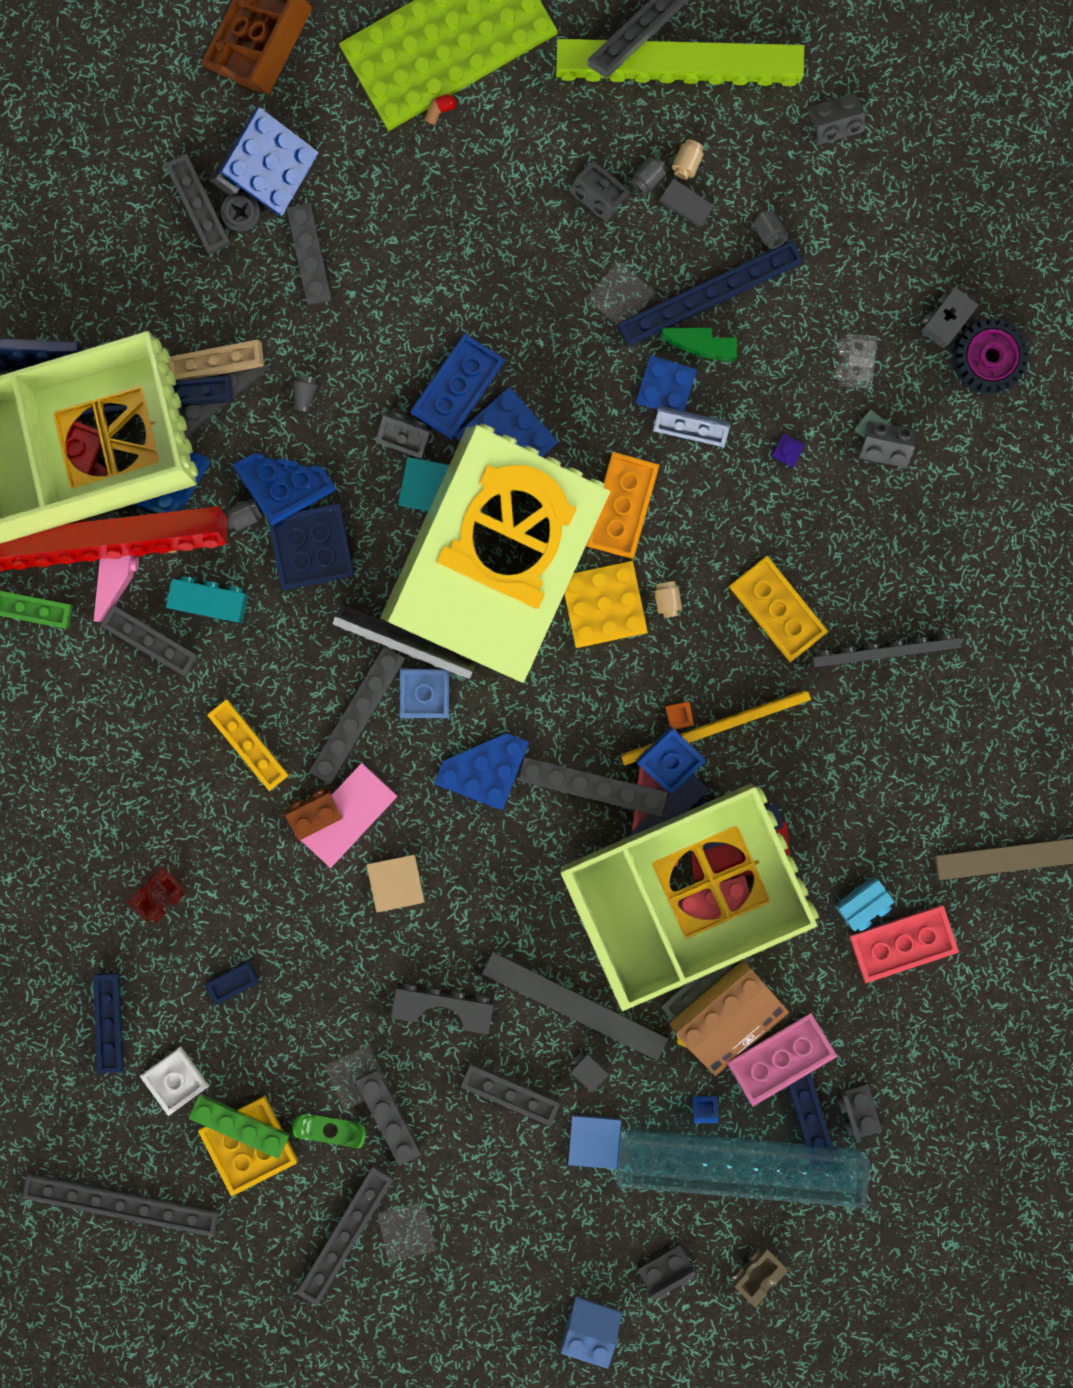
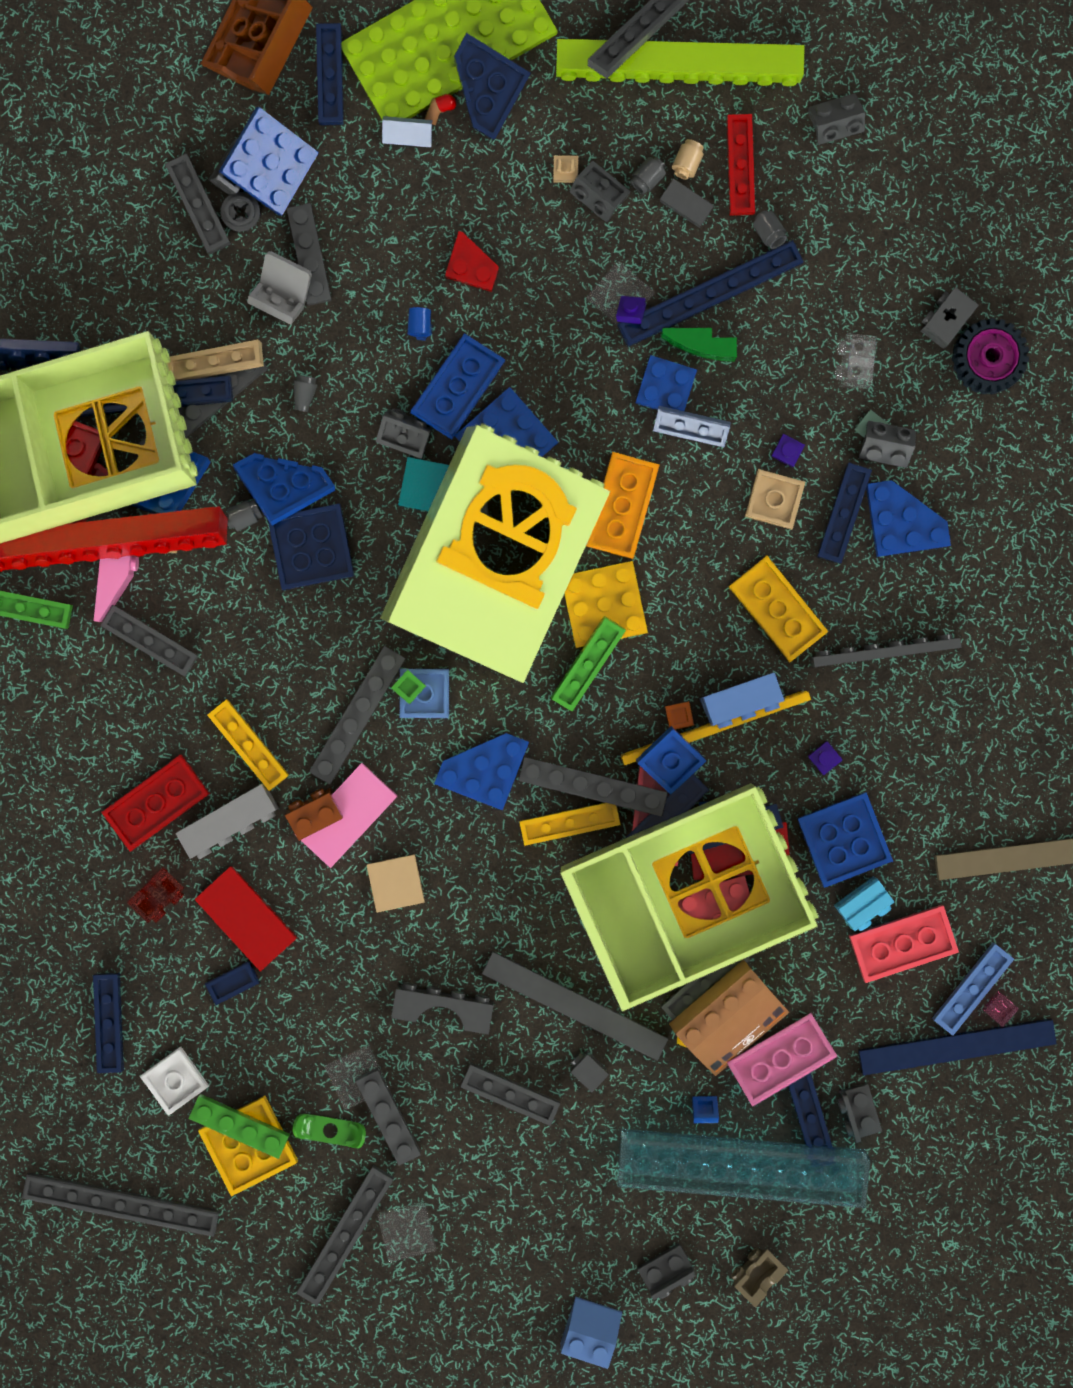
teal brick [166,576,248,624] -> none
dark grey plate [333,605,477,679] -> none
medium blue tile [568,1114,621,1169] -> none
tan brick [654,581,682,618] -> none
none -> red tile [101,754,210,852]
none -> light grey brick [175,784,279,860]
none -> red tile [194,866,298,972]
none -> light grey bracket [247,251,312,325]
none -> dark blue plate [316,23,344,125]
none -> tile [382,116,433,147]
none -> bright green plate [391,670,426,704]
none -> blue piece [407,307,432,341]
none -> red wing [445,231,499,292]
none -> dark blue plate [454,33,531,141]
none -> yellow plate [519,803,620,846]
none -> bright green plate [551,616,626,711]
none -> tan tile [553,155,578,183]
none -> dark purple plate [616,296,646,324]
none -> medium blue slope [700,673,784,729]
none -> red plate [726,114,755,216]
none -> tan tile [745,469,805,530]
none -> blue plate [796,792,893,888]
none -> dark purple plate [807,741,842,775]
none -> dark blue plate [816,463,872,564]
none -> dark blue tile [858,1019,1057,1076]
none -> blue plate [866,480,951,557]
none -> medium blue plate [932,943,1014,1035]
none -> clear pink tile [982,991,1019,1027]

